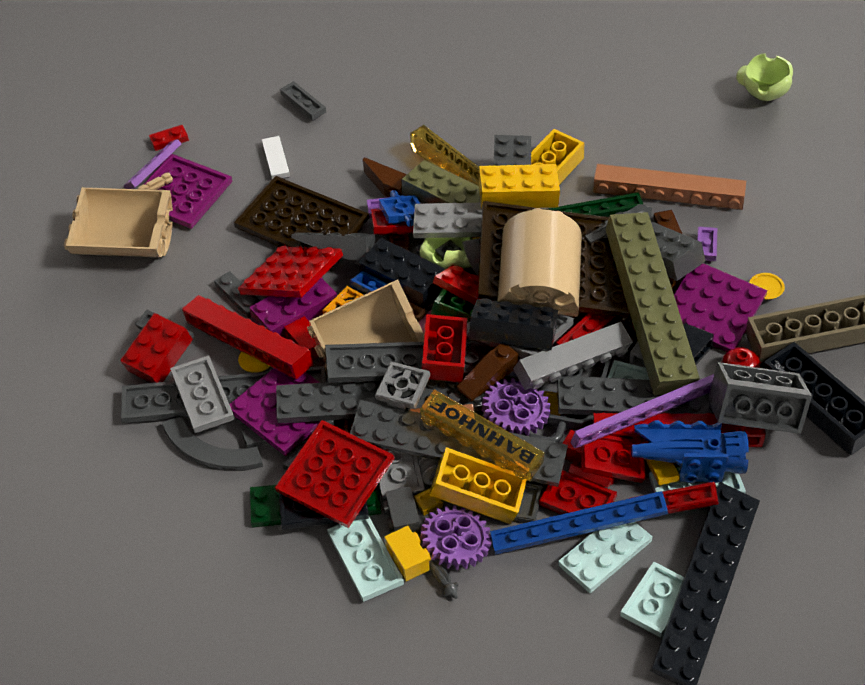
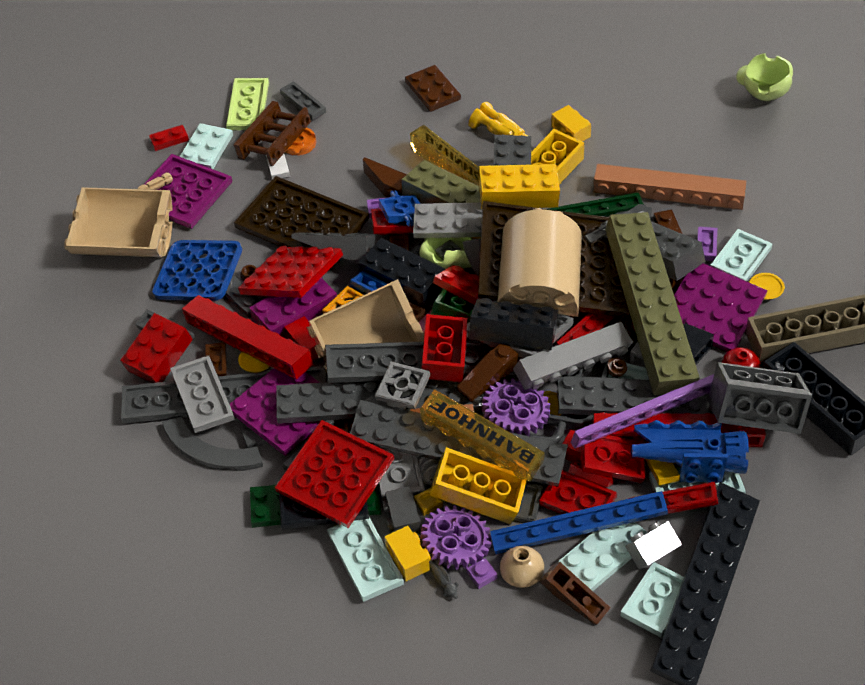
medium lavender tile [123,139,181,189] -> none
none -> blue piece [153,240,242,301]
none -> light aqua plate [180,123,233,169]
none -> reddish brown plate [205,342,227,376]
none -> yellowish green tile [226,78,269,130]
none -> reddish brown fence [233,101,311,166]
none -> reddish brown plate [240,265,257,281]
none -> orange tile [286,127,316,156]
none -> reddish brown plate [405,65,461,112]
none -> medium lavender plate [467,558,498,589]
none -> yellow piece [468,102,528,136]
none -> tan piece [500,546,544,588]
none -> reddish brown slope [539,562,611,625]
none -> yellow brick [551,105,591,142]
none -> reddish brown plate [607,358,627,378]
none -> brick [625,521,682,569]
none -> light aqua plate [711,229,772,282]

